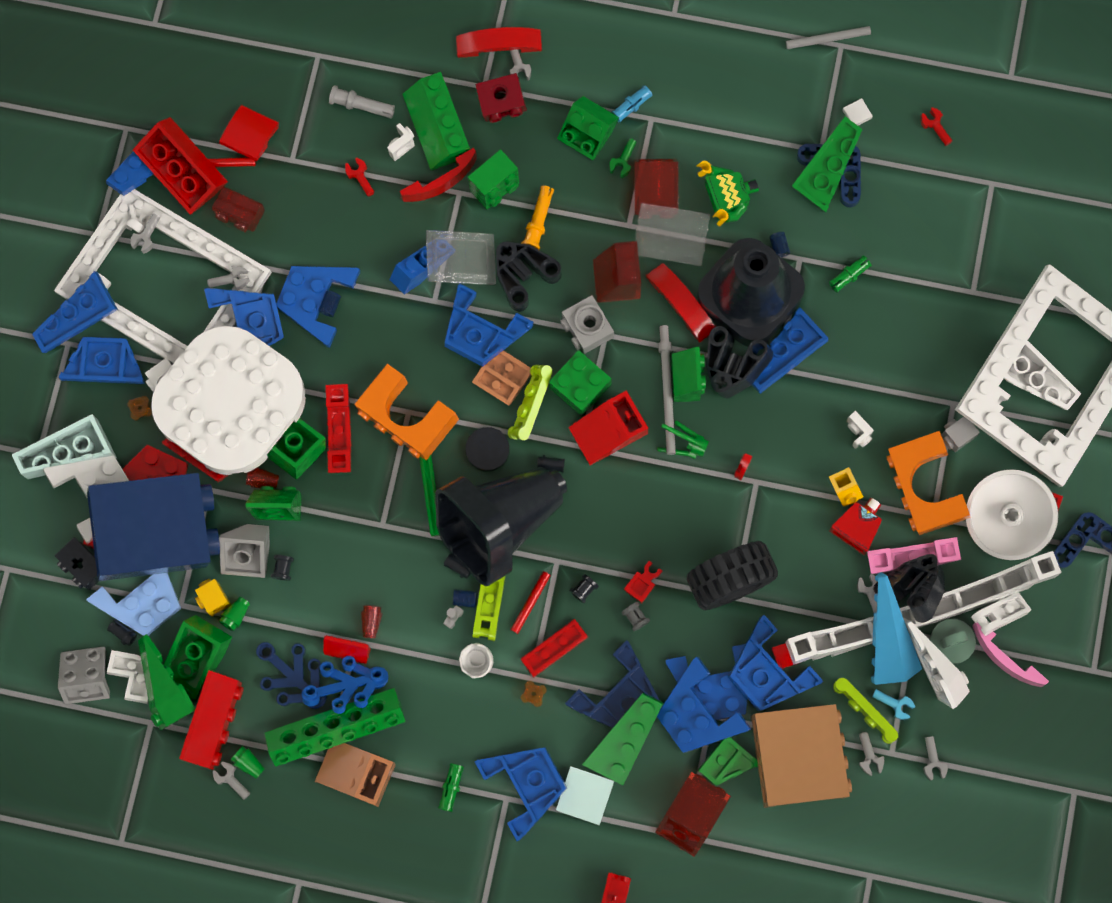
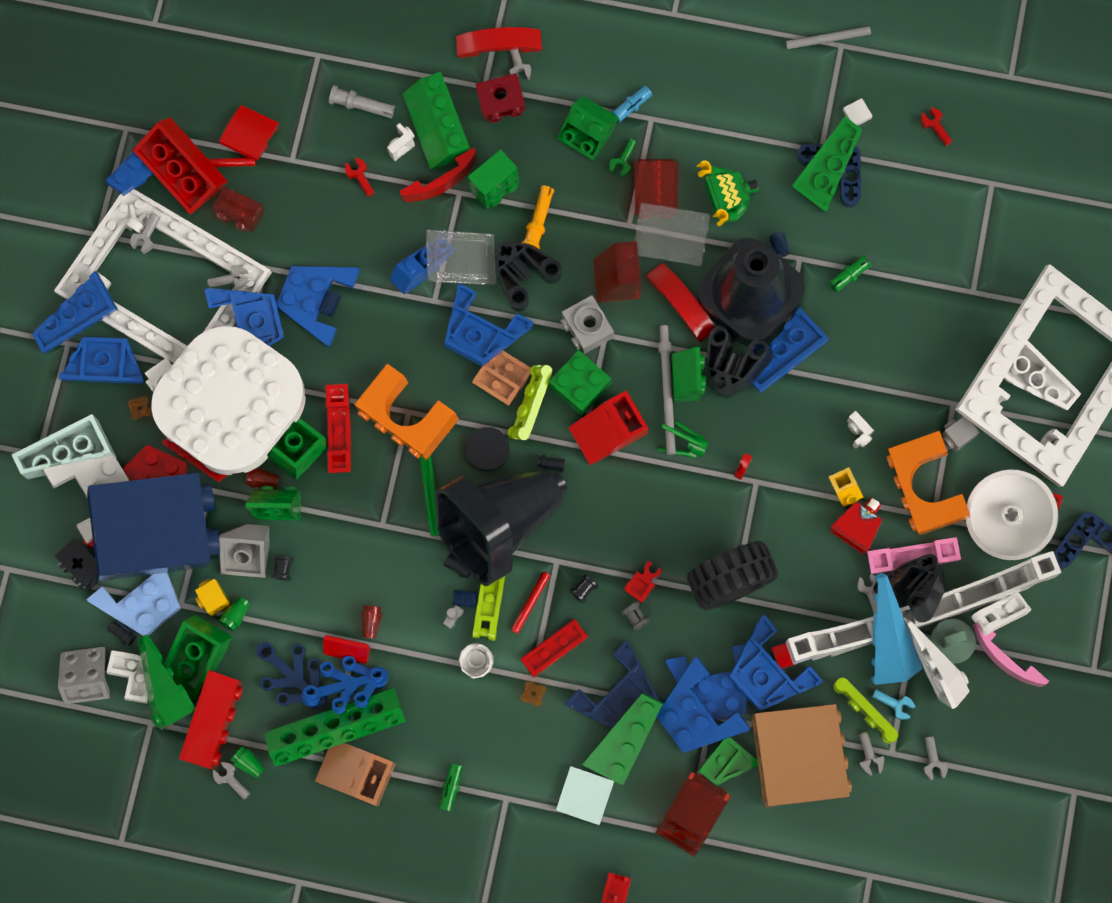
blue wing [475,747,567,841] -> none

